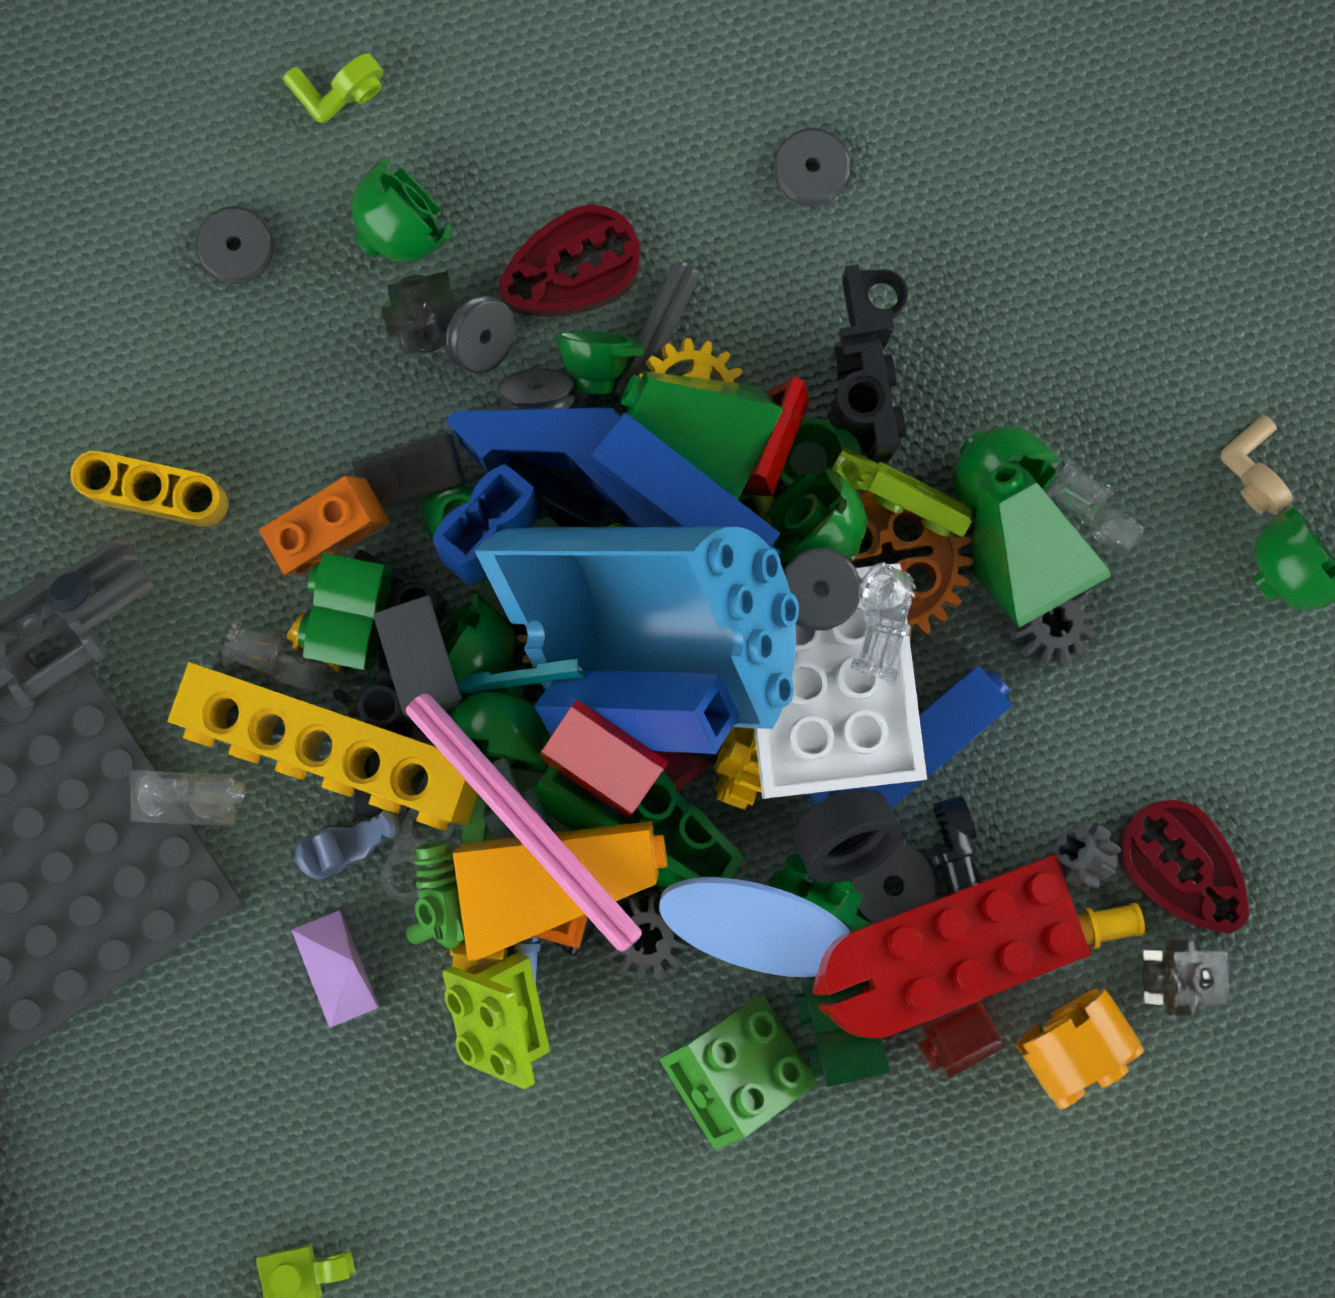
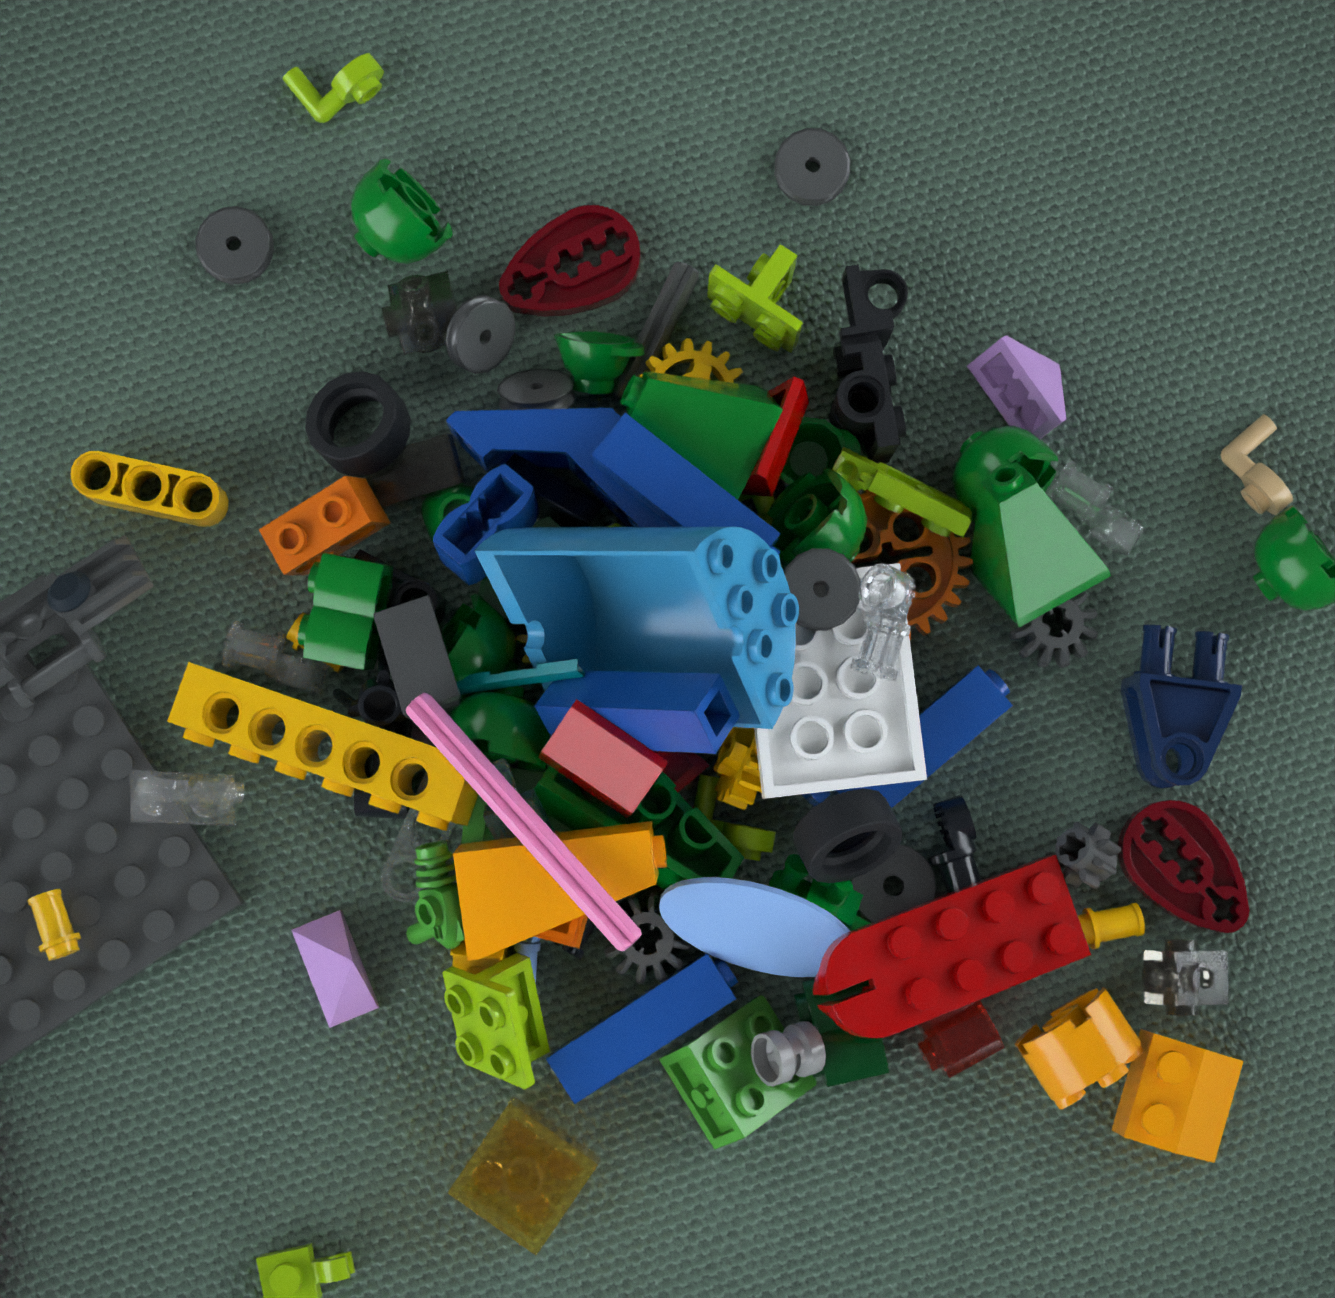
sand blue piece [295,810,401,879] -> none
none -> yellow pin [27,889,81,961]
none -> black tyre [305,371,411,477]
none -> clear yellow brick [447,1096,600,1255]
none -> blue brick [546,953,739,1104]
none -> lime plate [693,774,776,861]
none -> lime bracket [707,244,803,353]
none -> light grey wheel [751,1021,826,1087]
none -> lavender slope [967,336,1066,439]
none -> light orange slope [1111,1029,1244,1163]
none -> dark blue piece [1121,625,1242,788]

